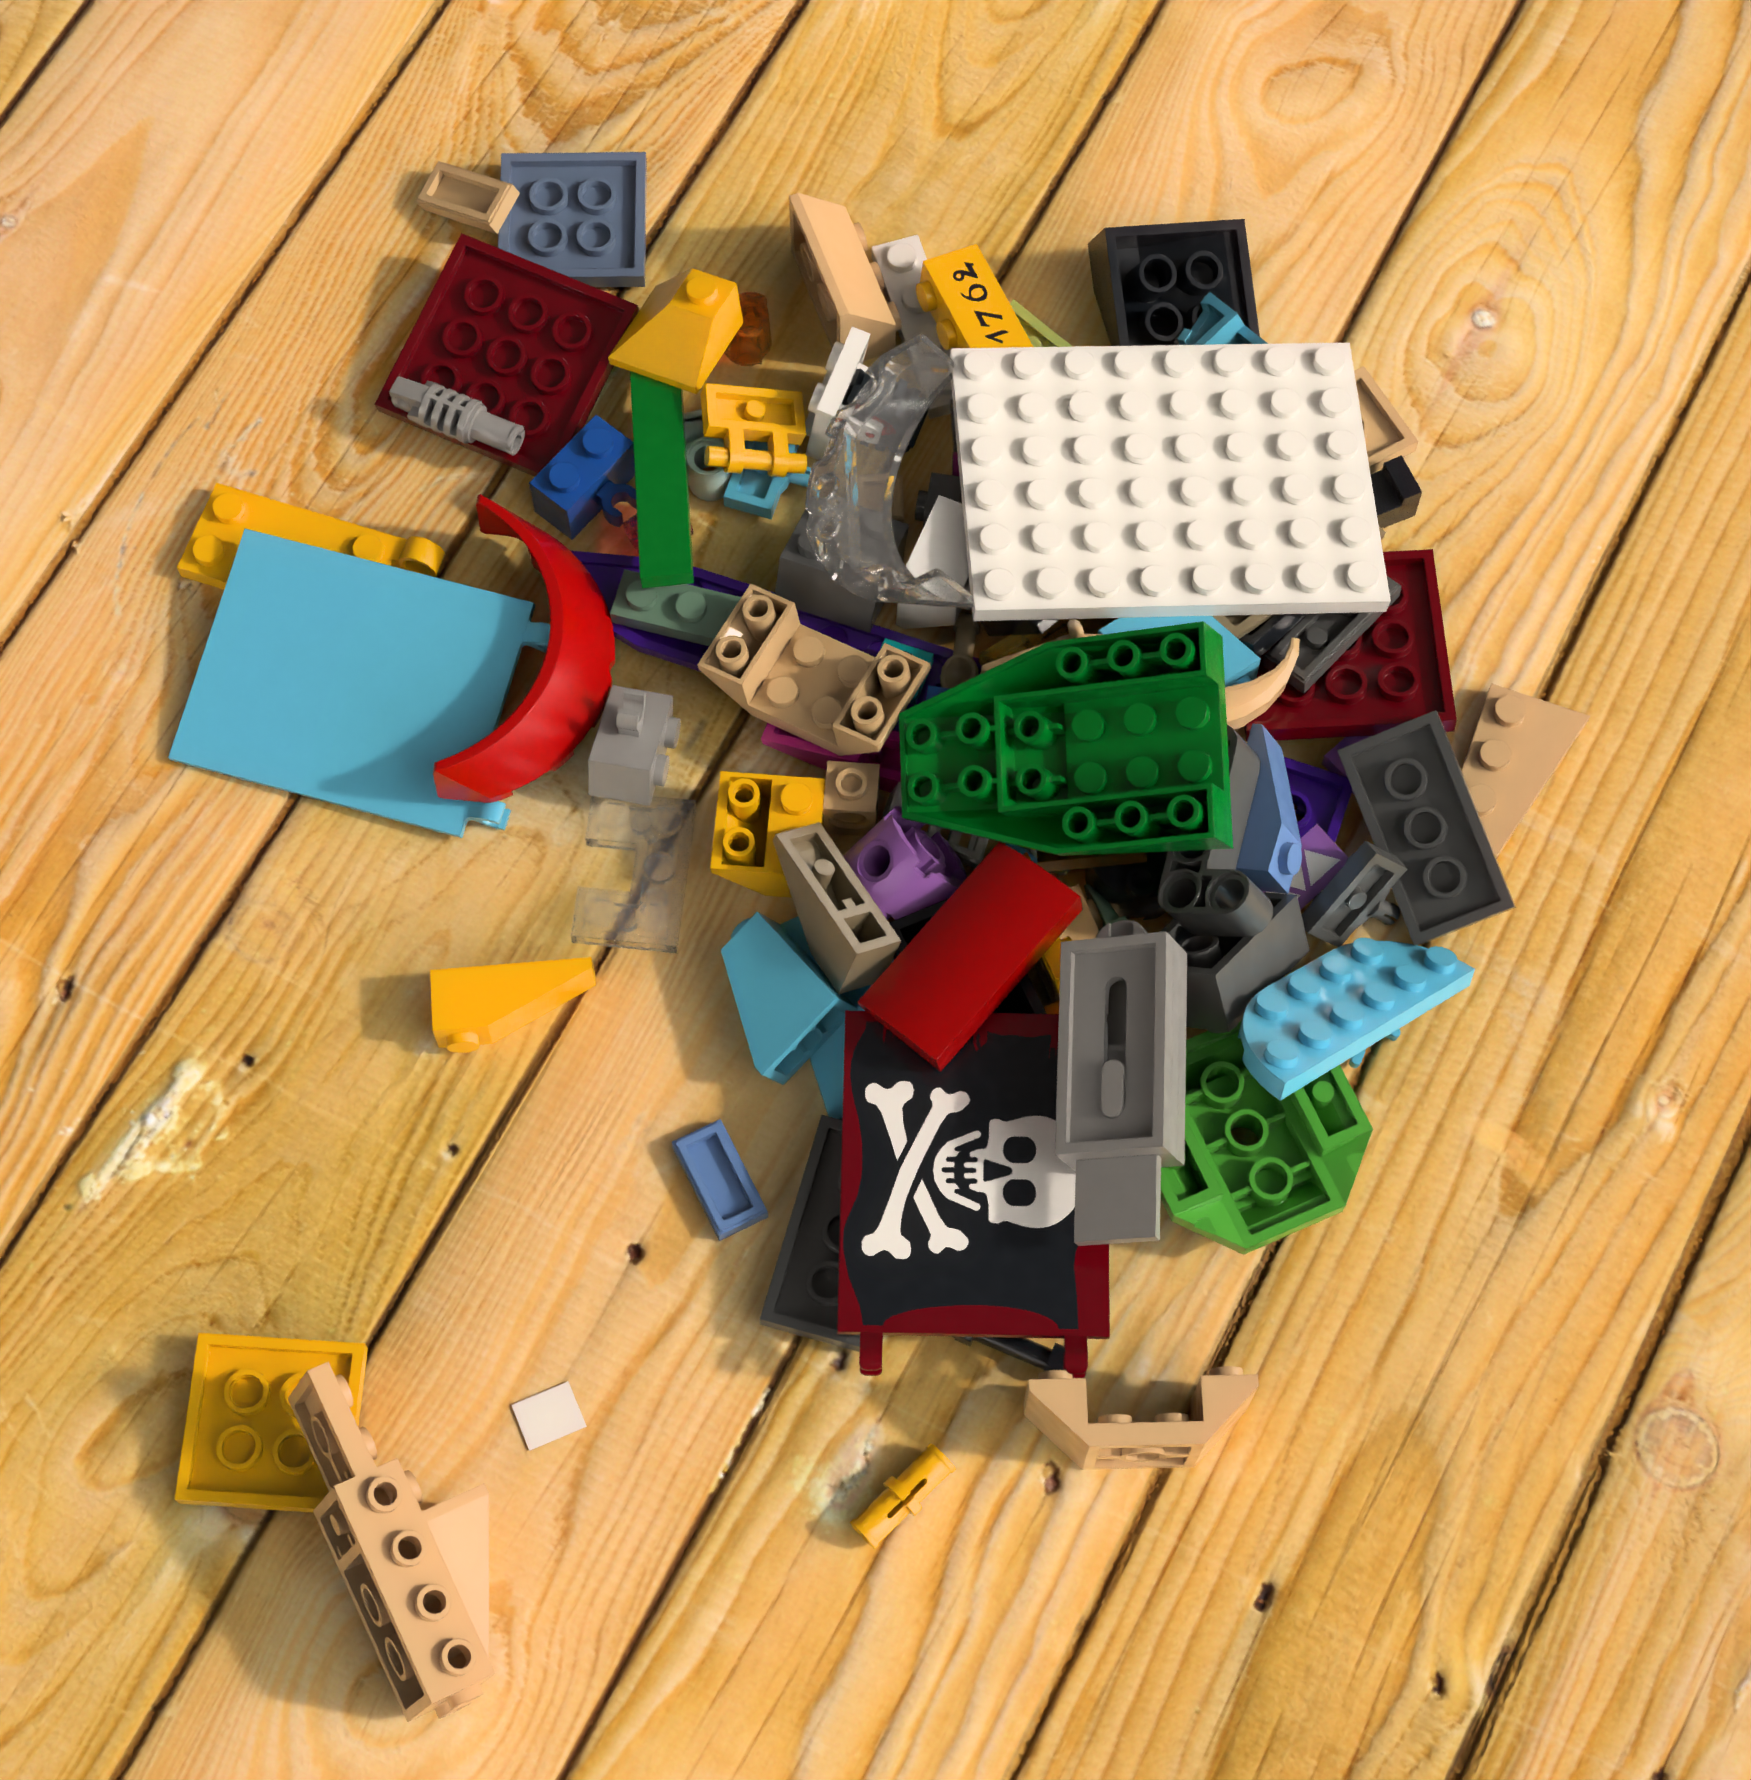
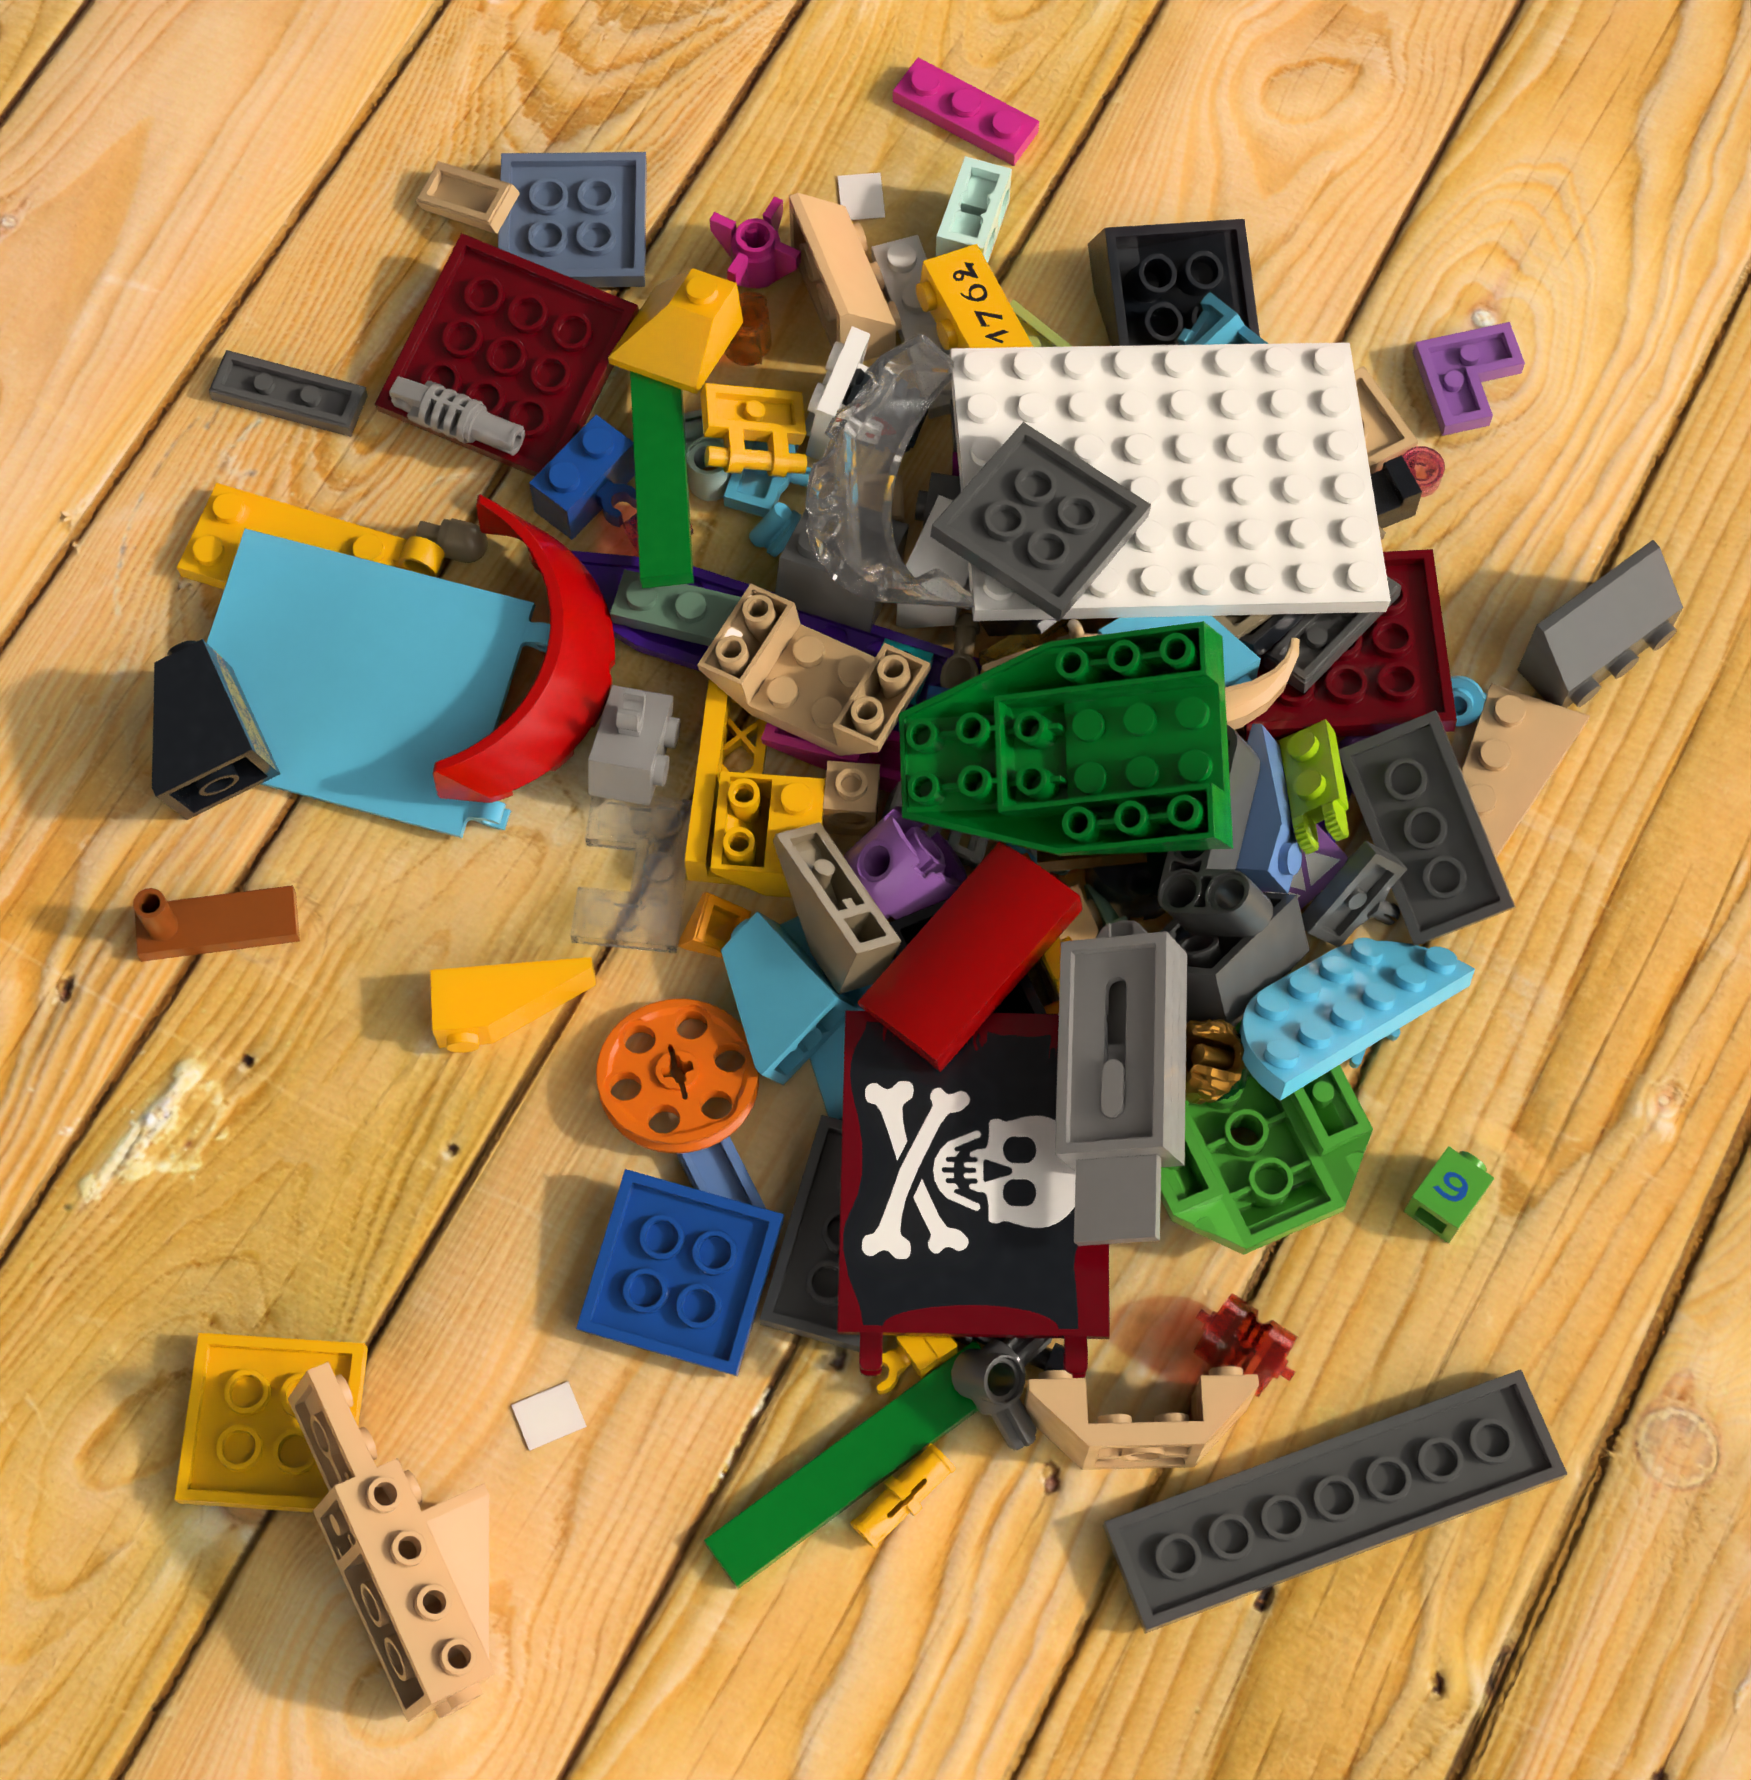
none -> dark orange piece [133,885,300,962]
none -> black slope [152,639,280,820]
none -> dark grey tile [209,350,368,437]
none -> dark tan cylinder [416,518,488,563]
none -> blue plate [576,1169,785,1377]
none -> orange wedge [596,999,760,1153]
none -> light orange slope [678,892,751,958]
none -> yellow fence [684,679,767,886]
none -> green tile [704,1340,989,1589]
none -> dark pink brick [709,196,801,289]
none -> medium azure plate [749,502,801,557]
none -> white sticker [837,173,885,220]
none -> yellow piece [876,1336,958,1395]
none -> dark pink plate [893,57,1039,166]
none -> dark grey plate [930,422,1152,622]
none -> light aqua brick [936,156,1012,263]
none -> dark grey axle [952,1338,1052,1450]
none -> dark grey plate [1103,1369,1567,1633]
none -> pearl gold piece [1185,1019,1251,1104]
none -> clear red wheel [1193,1293,1298,1398]
none -> lime hinge [1279,719,1349,854]
none -> clear pink bush [1403,446,1445,497]
none -> bright green brick [1404,1146,1494,1243]
none -> medium lavender plate [1413,322,1525,436]
none -> medium azure plate [1451,676,1488,727]
none -> slope [1517,540,1683,708]

